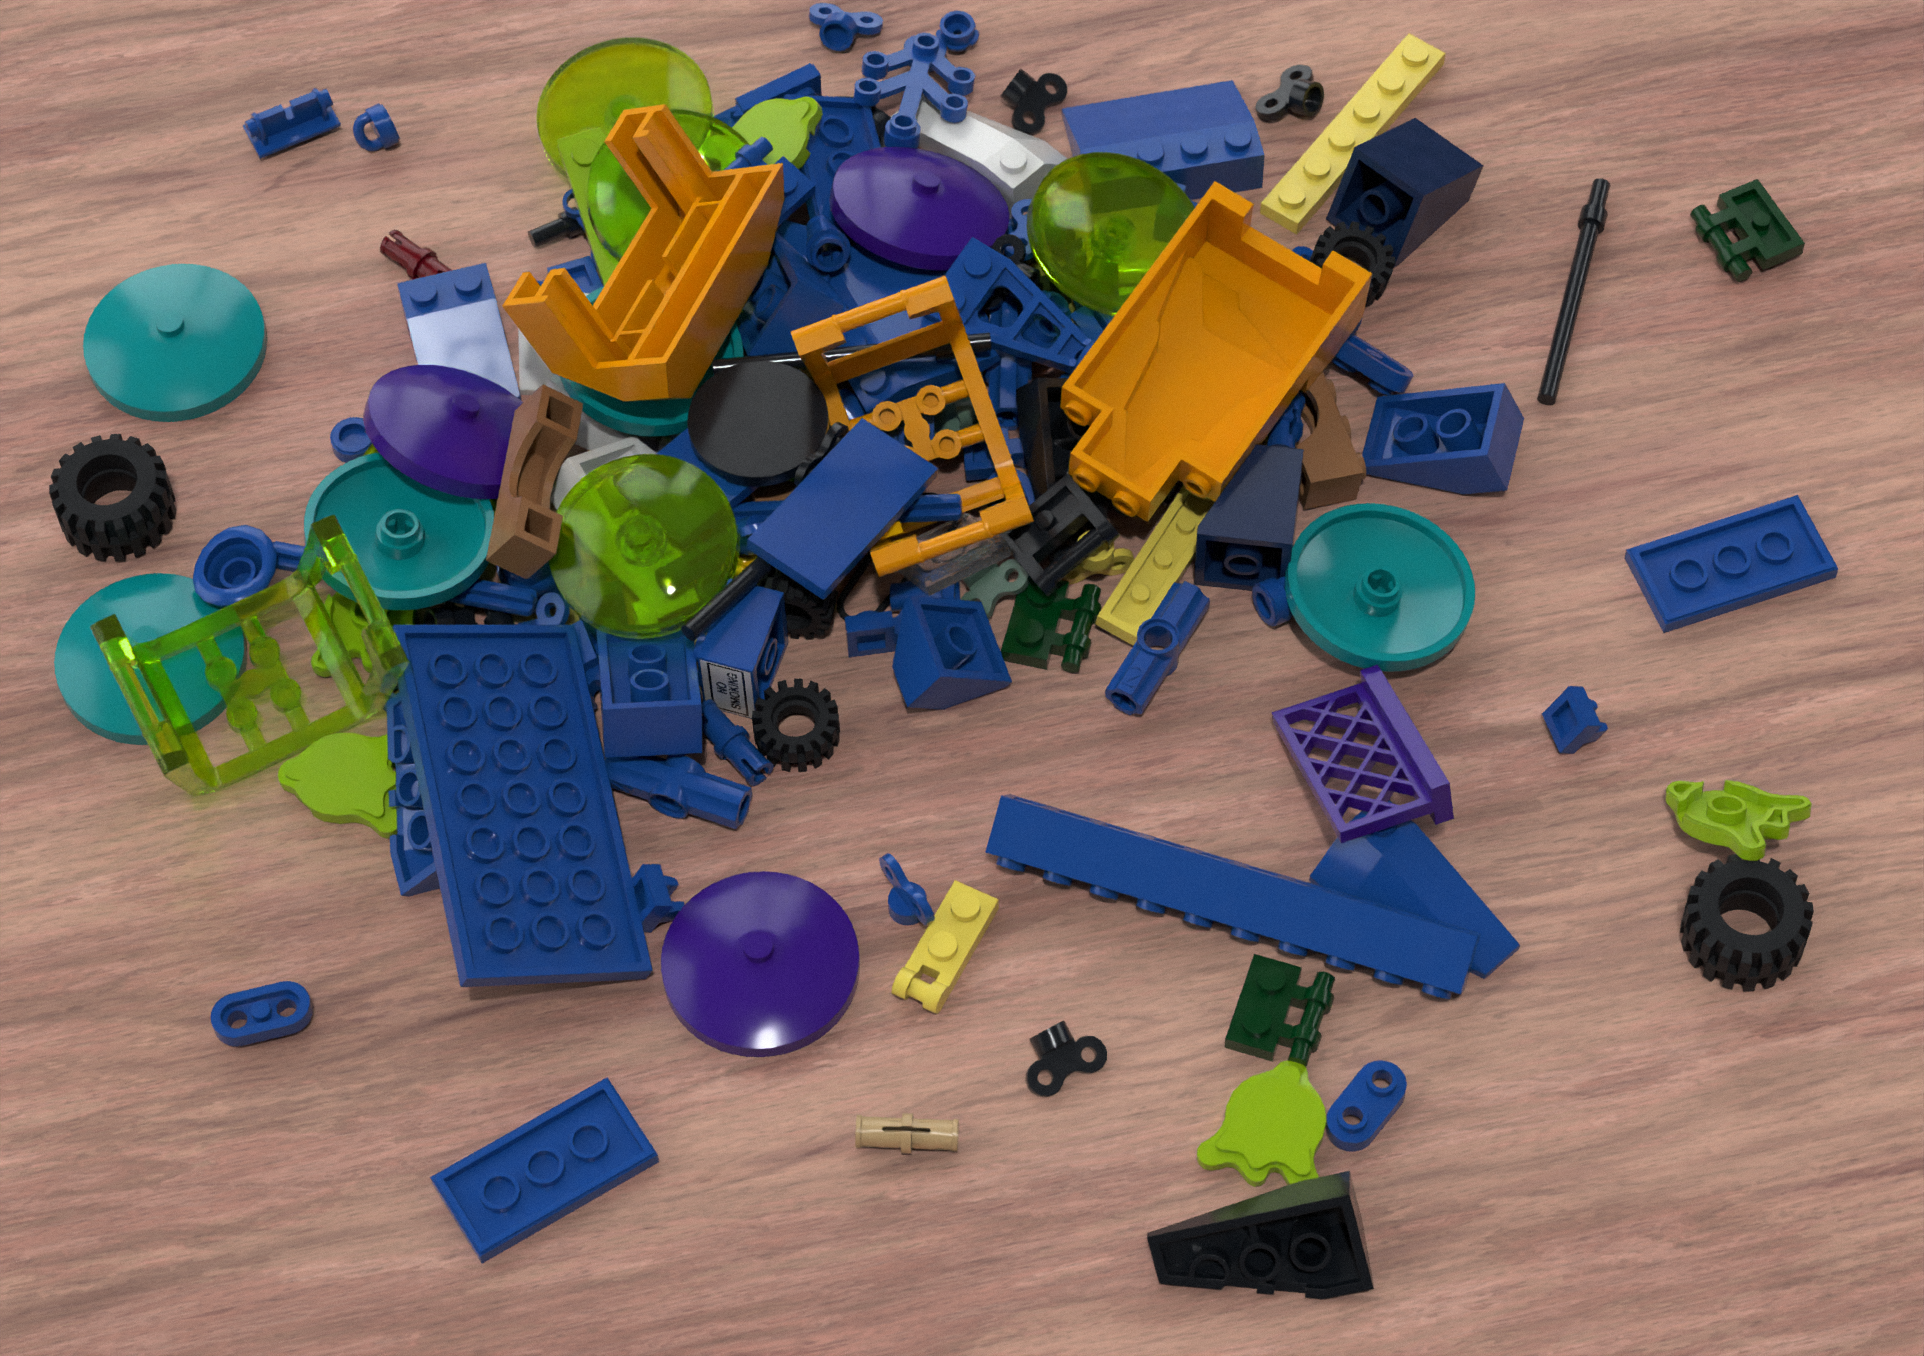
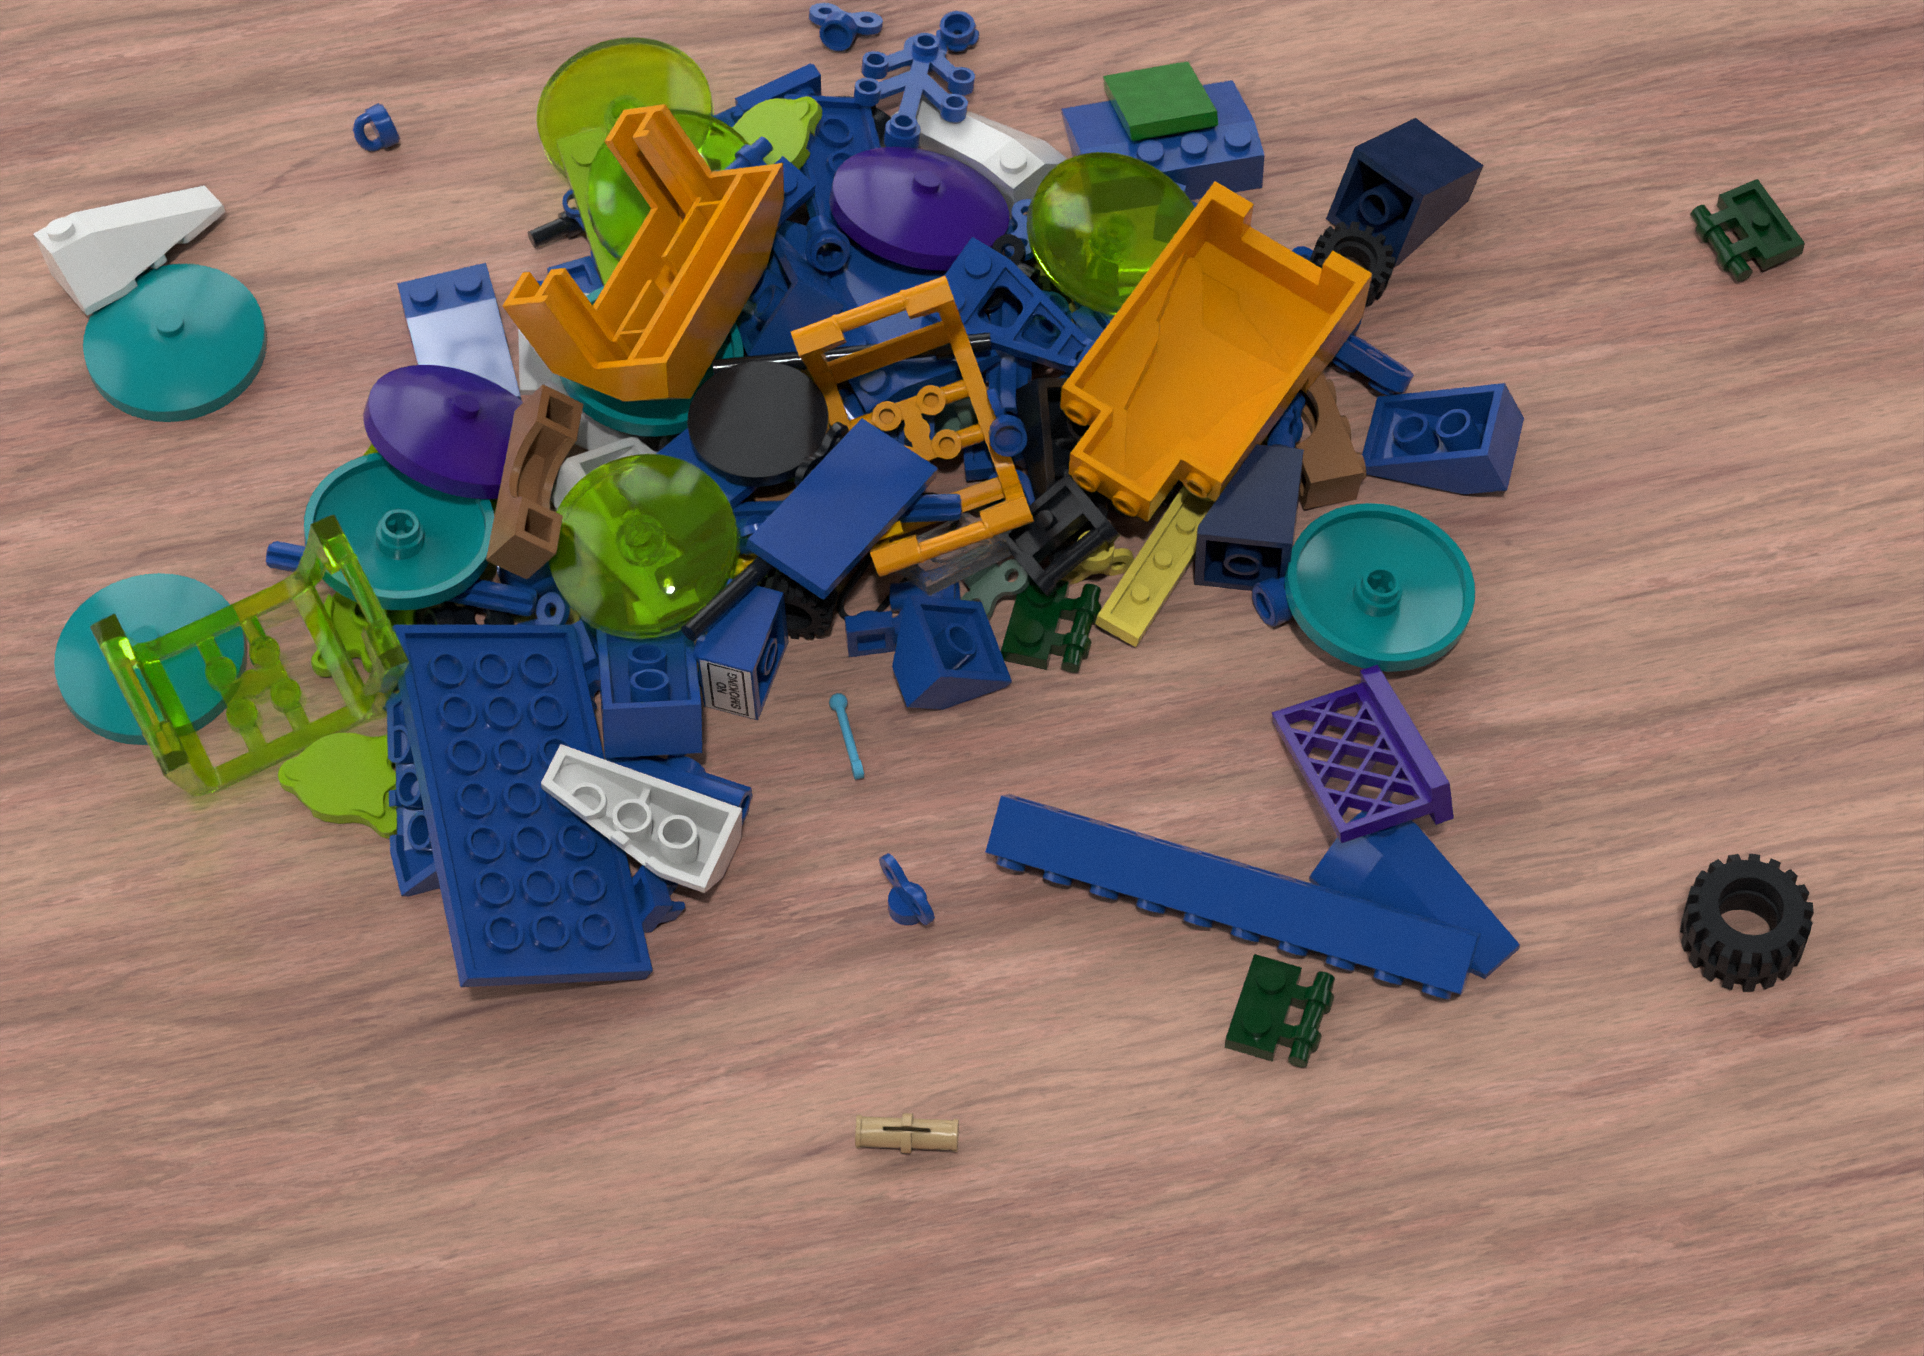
black tyre [49,434,176,562] -> none
blue hat [192,525,277,608] -> none
blue plate [211,981,313,1047] -> none
blue hinge [243,88,341,158] -> none
blue tile [330,417,377,463] -> none
dark red pin [380,230,452,280] -> none
blue tile [430,1077,659,1264] -> none
dark purple dish [661,871,860,1057] -> none
blue pin [701,699,774,786] -> none
black tyre [752,678,840,772] -> none
light yellow plate [891,880,999,1014] -> none
black piece [1000,69,1067,136] -> none
black piece [1025,1021,1107,1097] -> none
blue piece [1105,581,1210,716] -> none
black wedge [1147,1171,1374,1299] -> none
lime tile [1197,1060,1326,1187] -> none
black piece [1256,65,1324,120] -> none
light yellow plate [1260,33,1445,234] -> none
blue plate [1326,1060,1407,1152] -> none
black bar [1537,178,1610,405] -> none
blue tile [1542,686,1608,754] -> none
blue tile [1625,495,1838,633] -> none
lime tile [1665,780,1812,861] -> none
none -> white wedge [33,186,226,316]
none -> white wedge [541,744,742,893]
none -> medium azure hinge [829,693,864,780]
none -> blue piece [986,387,1027,463]
none -> green tile [1103,61,1218,141]

